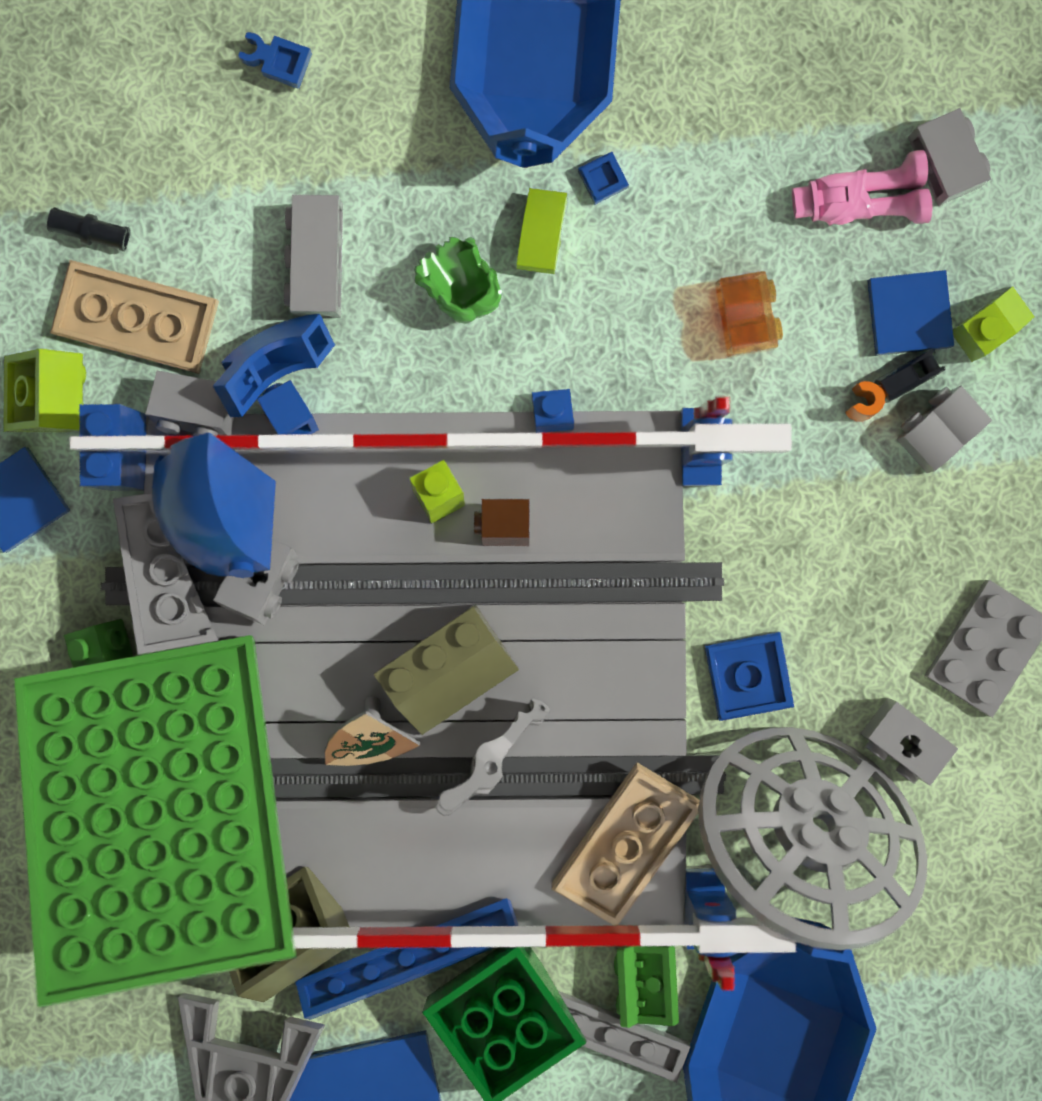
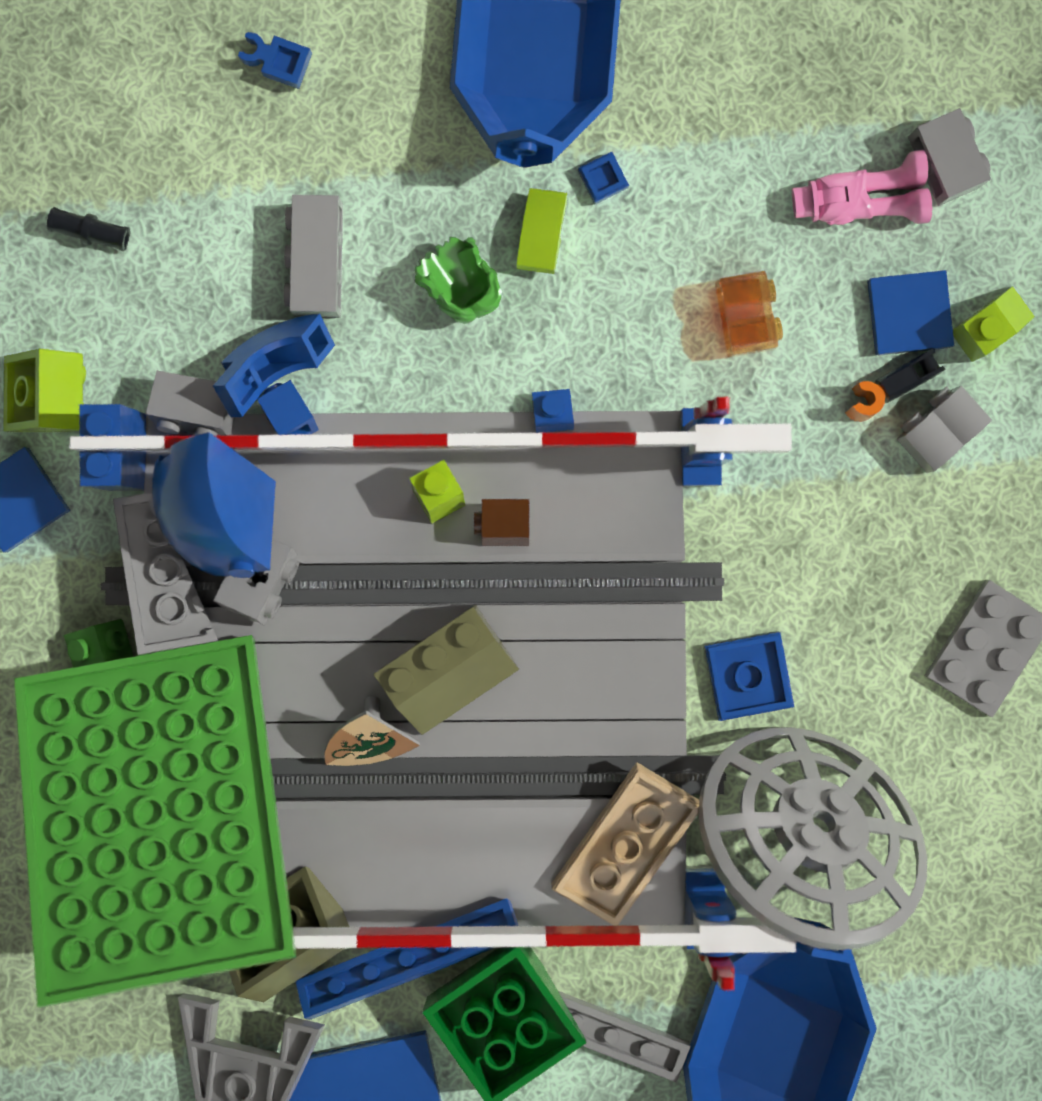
tan tile [50,260,219,374] -> none
light grey animal [436,698,550,816] -> none
bright green bracket [614,946,679,1028] -> none
light grey brick [860,698,958,785] -> none

